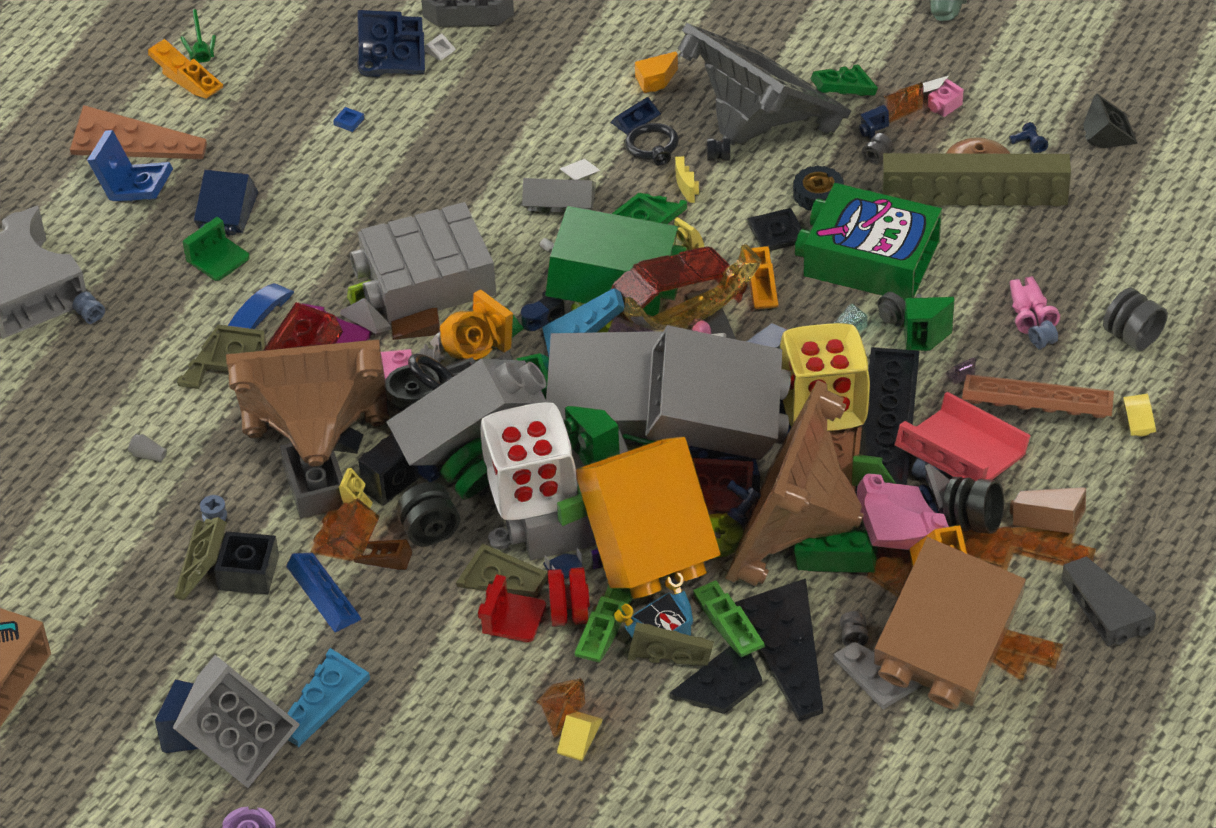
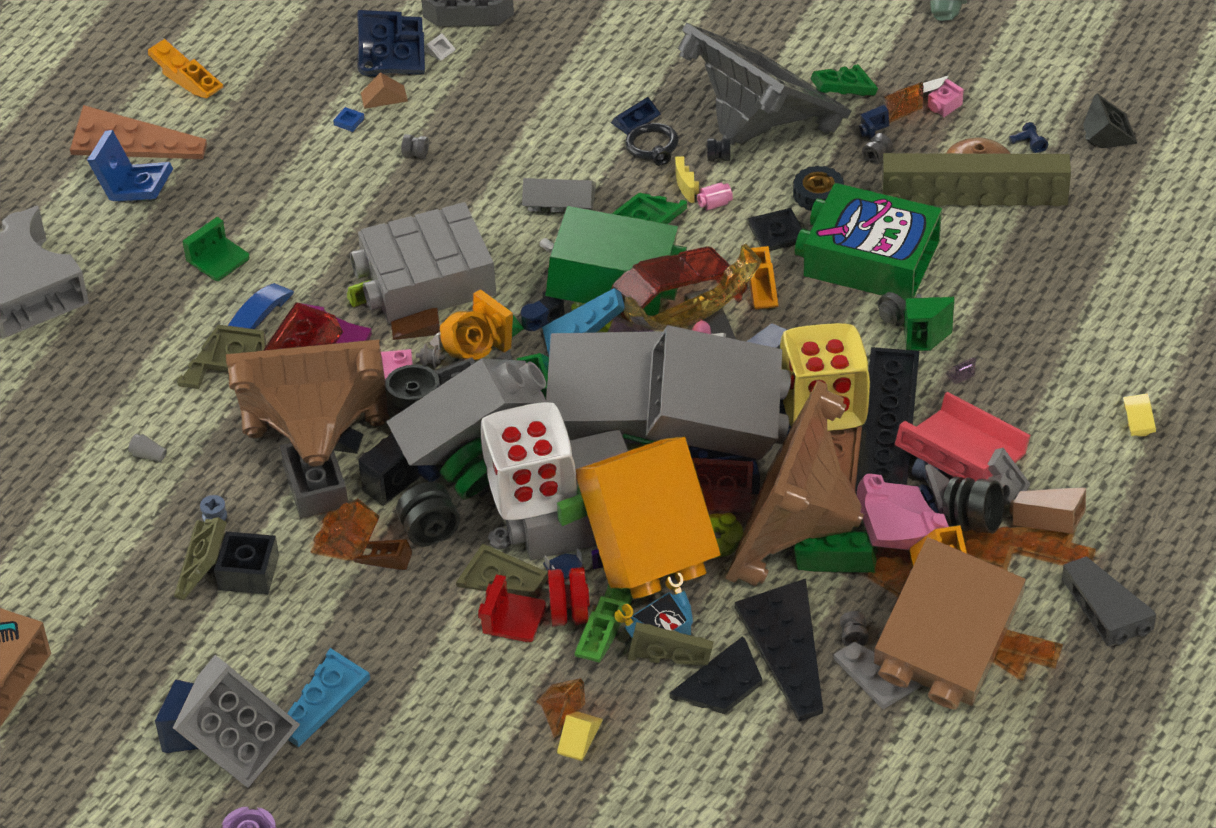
sand blue wheel [72,292,105,324] -> none
green plant [180,9,216,63] -> none
dark blue slope [194,170,259,235] -> none
blue slope [286,553,362,632] -> none
light yellow slope [339,468,373,522] -> none
light grey slope [340,298,391,334] -> none
black piece [408,354,454,390] -> none
white sticker [560,159,600,180] -> none
green slope [564,406,620,466] -> none
light orange slope [635,51,678,93] -> none
light yellow slope [674,217,705,258] -> none
bright green slope [693,580,765,657] -> none
dark blue piece [727,480,762,526] -> none
clear light blue slope [833,304,868,332] -> none
bright green slope [852,455,896,486] -> none
nougat plate [962,374,1114,418] -> none
bright pink piece [1009,276,1060,334] -> none
sand blue wheel [1028,320,1058,350] -> none
dark grey wheel [1103,287,1168,352] -> none
none -> medium nougat slope [361,72,408,109]
none -> flat silver wheel [401,134,429,159]
none -> bright pink brick [697,183,733,211]
none -> light grey plate [987,448,1030,506]

